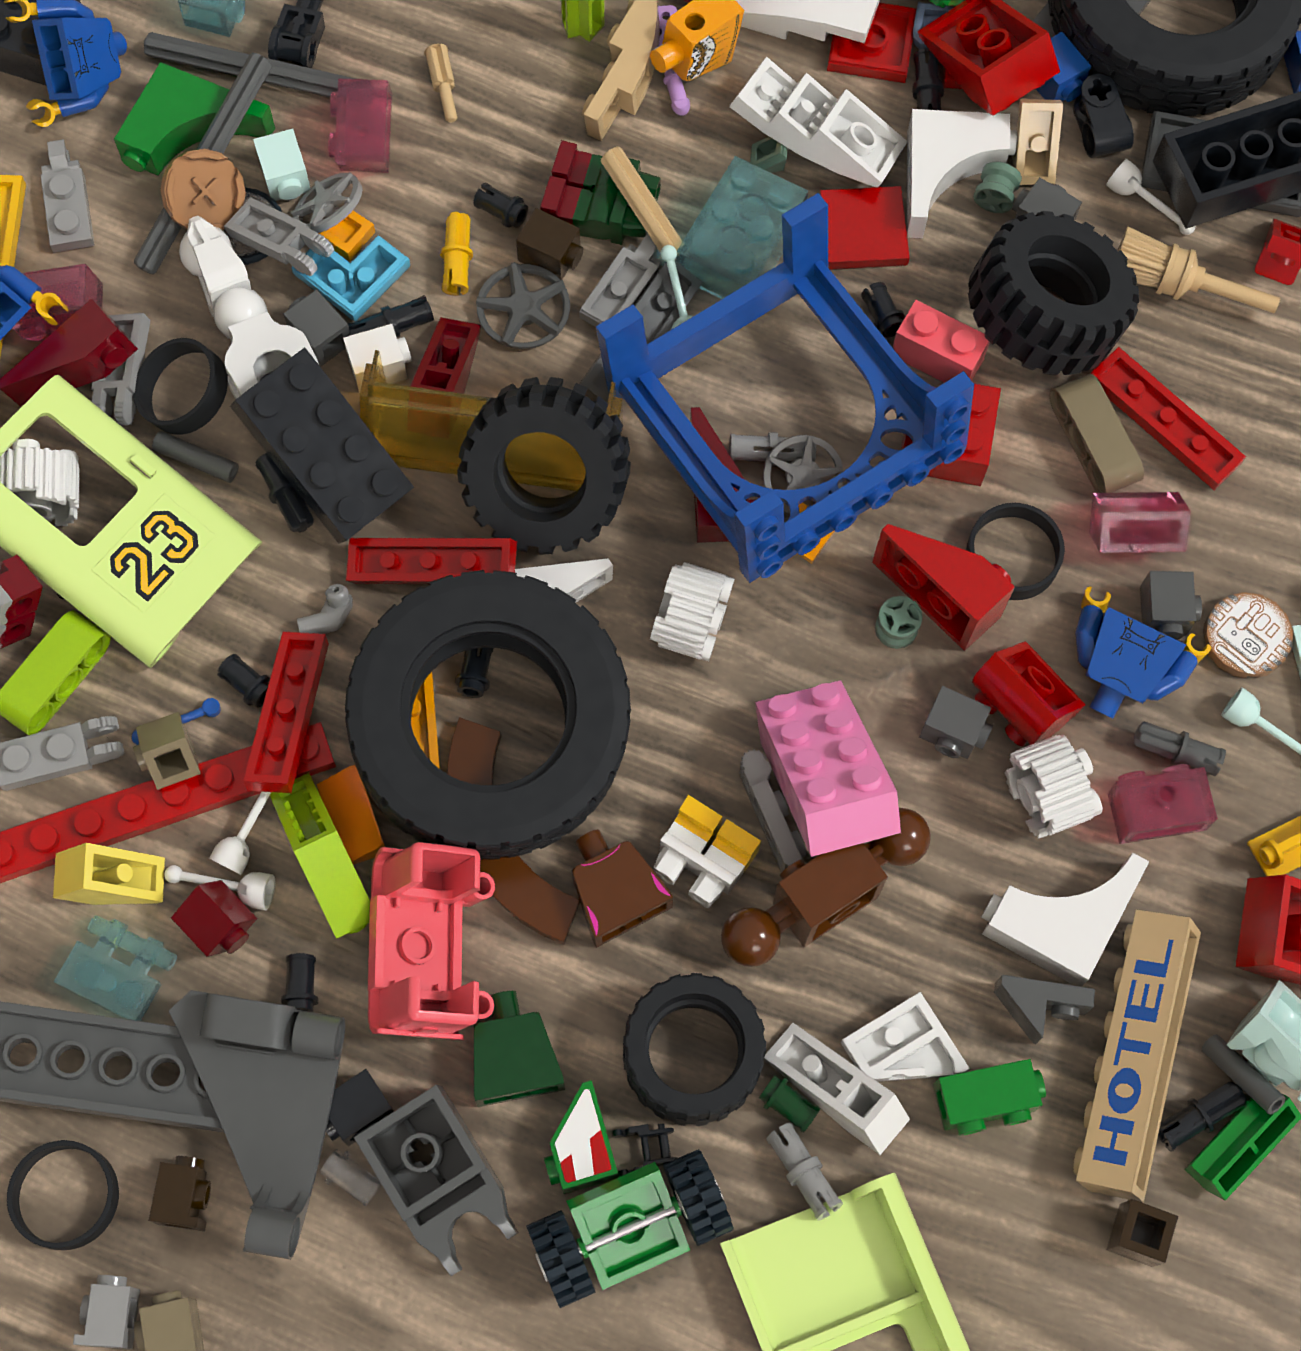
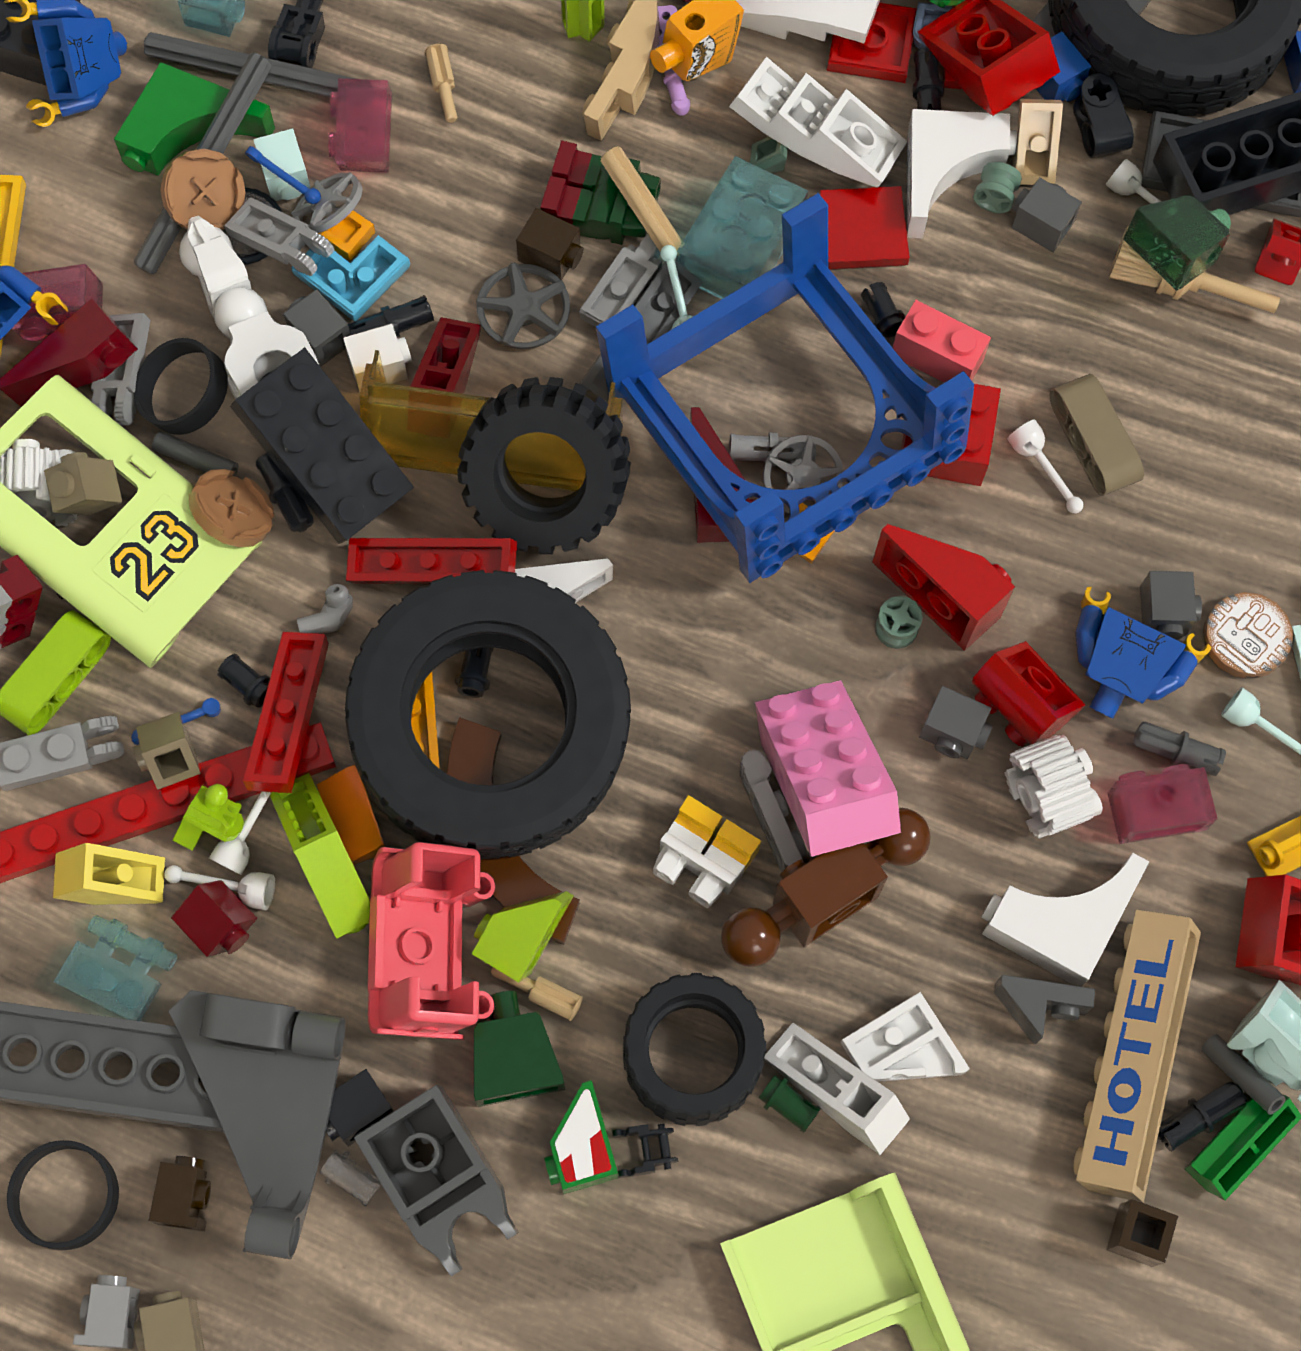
light grey hinge [41,139,95,253] -> none
black pin [281,953,318,1012] -> none
yellow axle [440,212,473,296] -> none
black pin [473,183,528,228] -> none
plate [526,1149,734,1308] -> none
reddish brown torso [572,829,673,948] -> none
white brick [650,562,735,662] -> none
light grey pin [766,1123,843,1221] -> none
green brick [933,1059,1046,1136] -> none
black tyre [966,503,1065,600] -> none
black tyre [968,211,1139,375] -> none
clear pink brick [1089,492,1191,553] -> none
red plate [1091,347,1246,491] -> none
none -> dark tan brick [44,452,122,515]
none -> lime piece [172,784,244,851]
none -> medium nougat tile [189,469,274,547]
none -> blue hinge [245,146,321,204]
none -> lime slope [472,891,574,983]
none -> tan axle [491,967,583,1021]
none -> white hinge [1007,419,1083,514]
none -> clear green torso [1123,195,1231,291]

